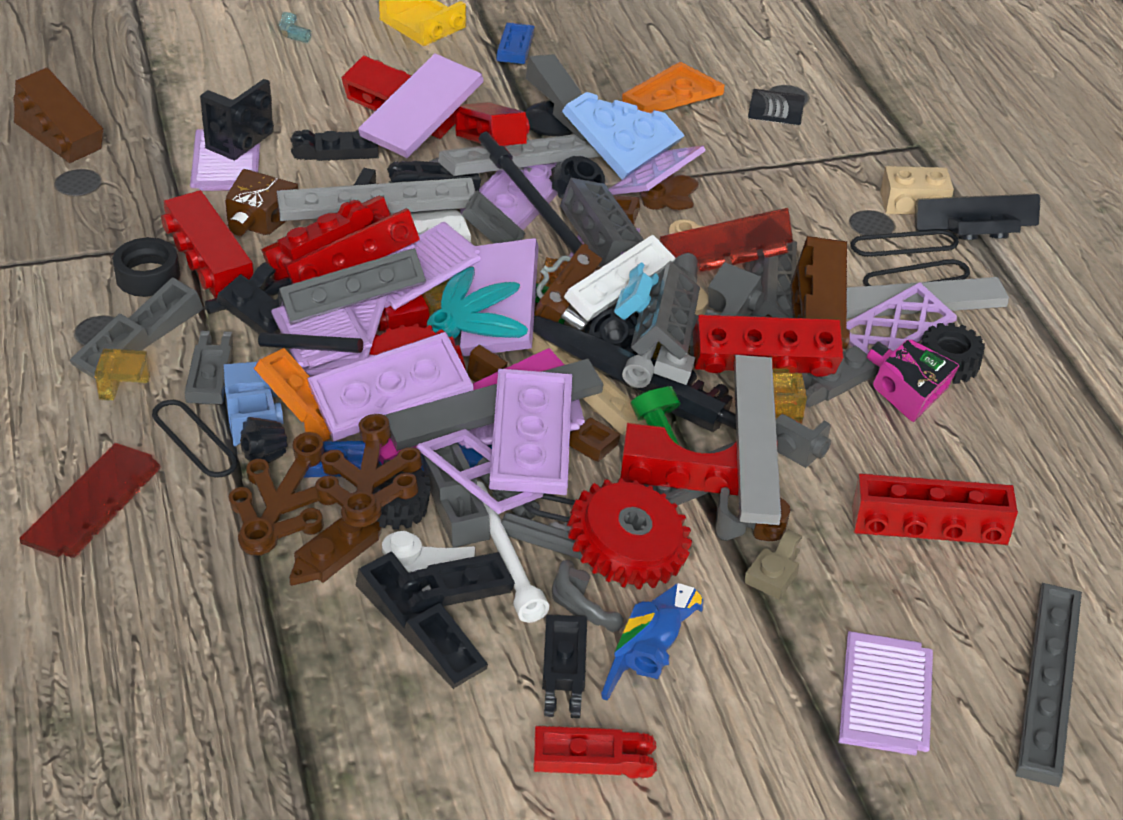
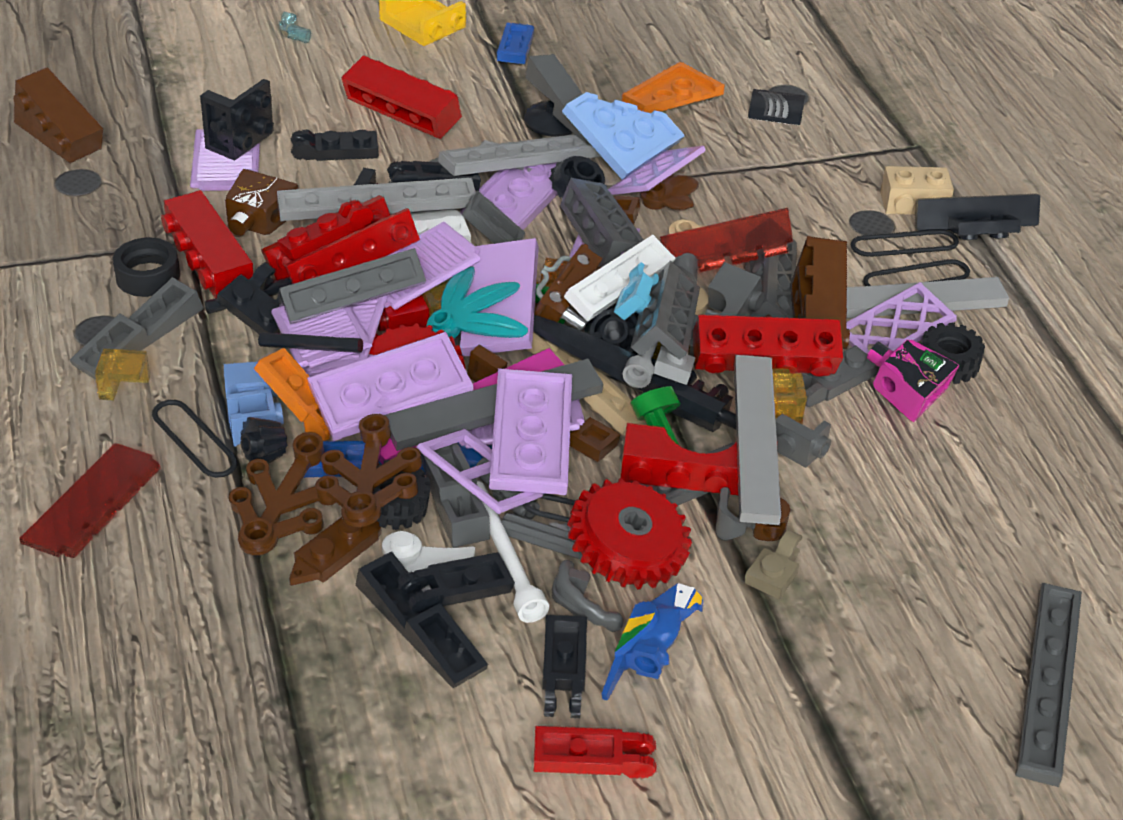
dark grey hinge [185,331,233,404] -> none
lavender tile [358,54,484,158] -> none
red brick [455,102,530,146] -> none
black bar [478,132,582,254] -> none
lavender window [839,631,933,755] -> none
red brick [852,473,1018,545] -> none

